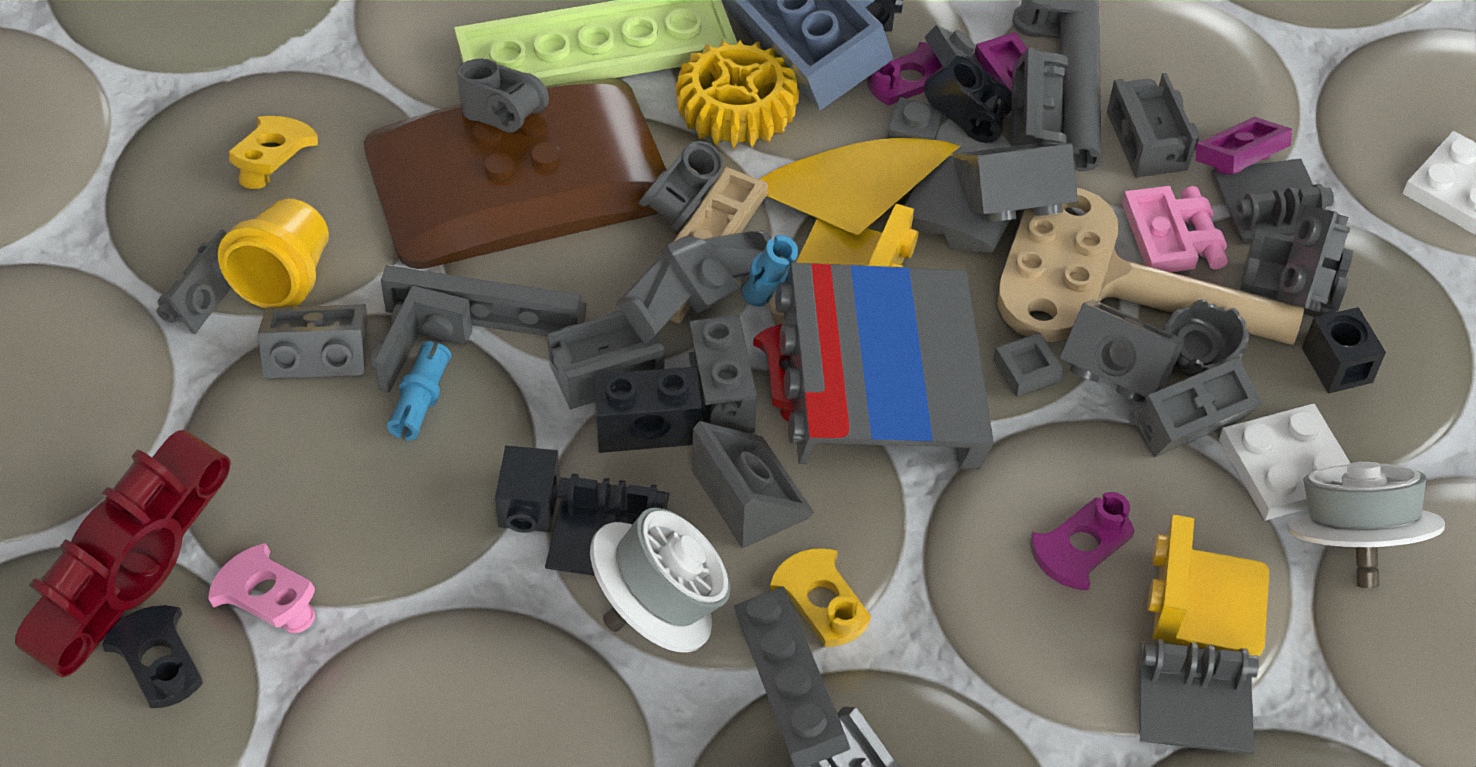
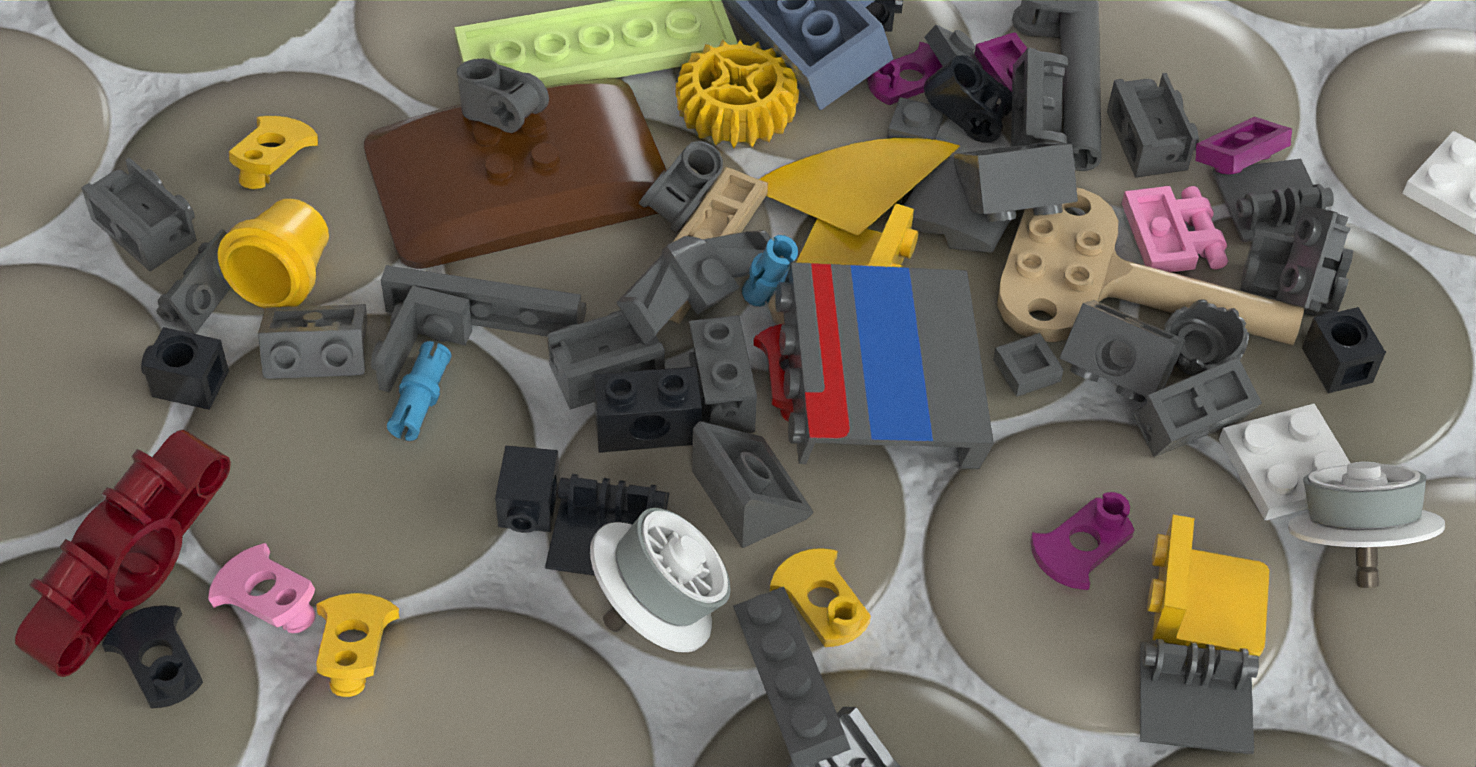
none -> dark grey hinge [81,158,197,271]
none -> black brick [141,327,229,410]
none -> yellow piece [316,593,399,697]

